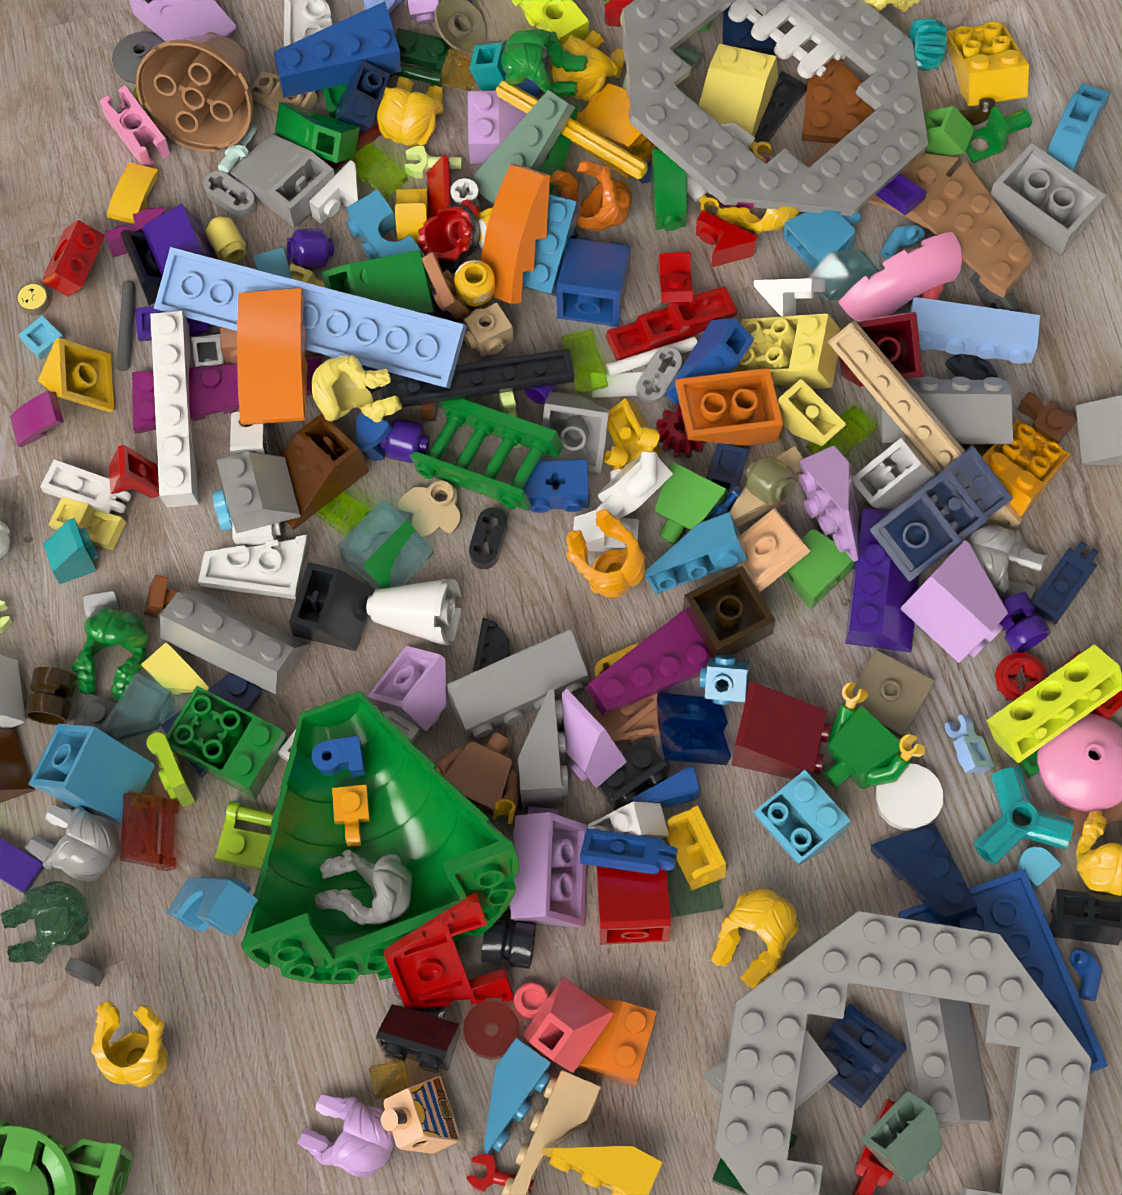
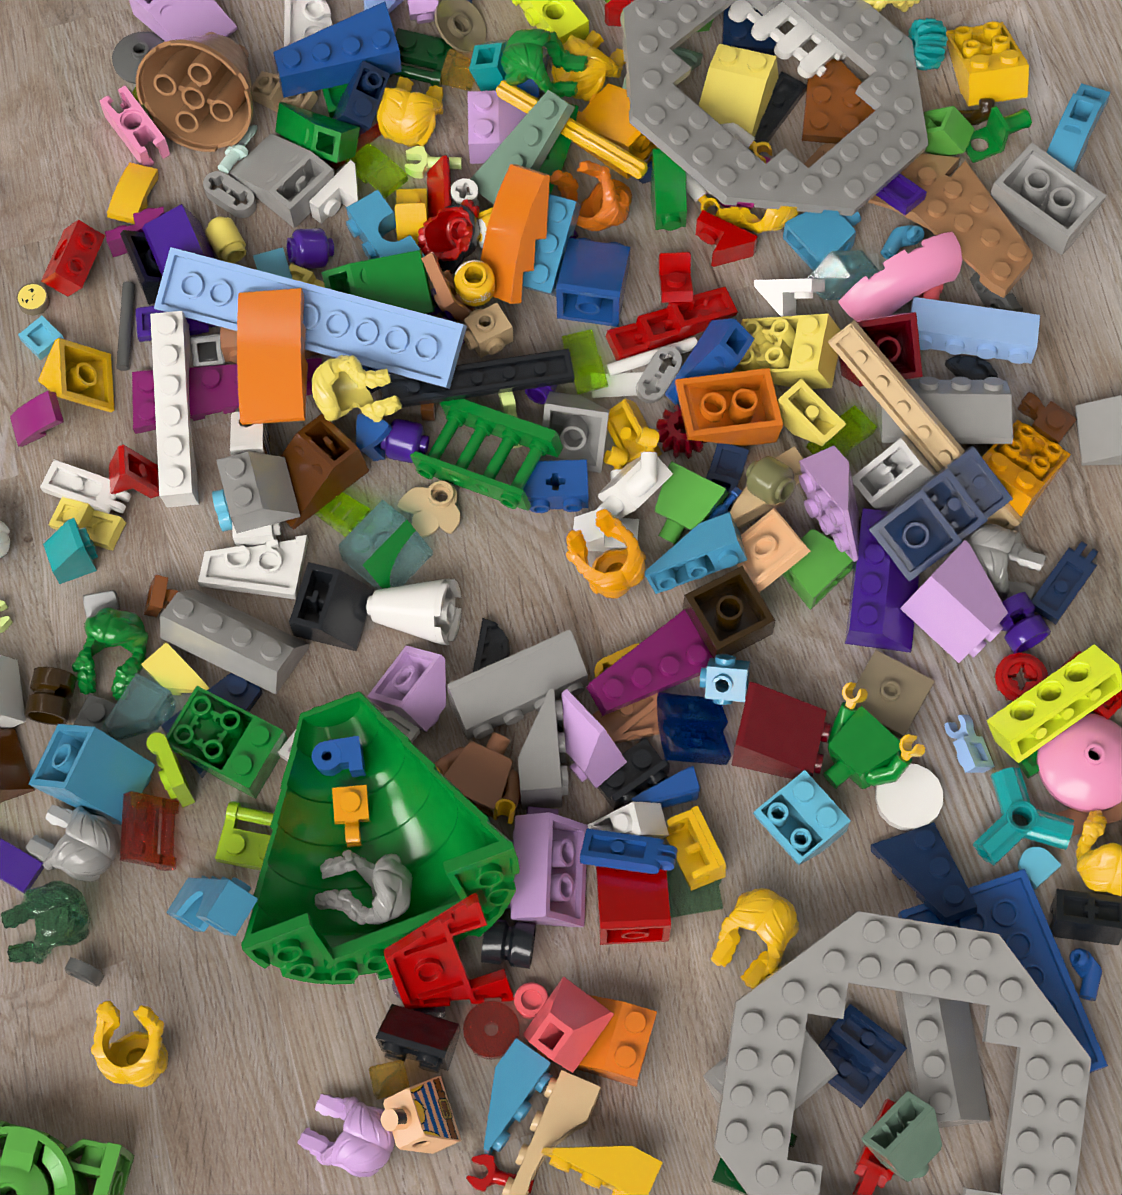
black beam [469,507,507,569] -> none

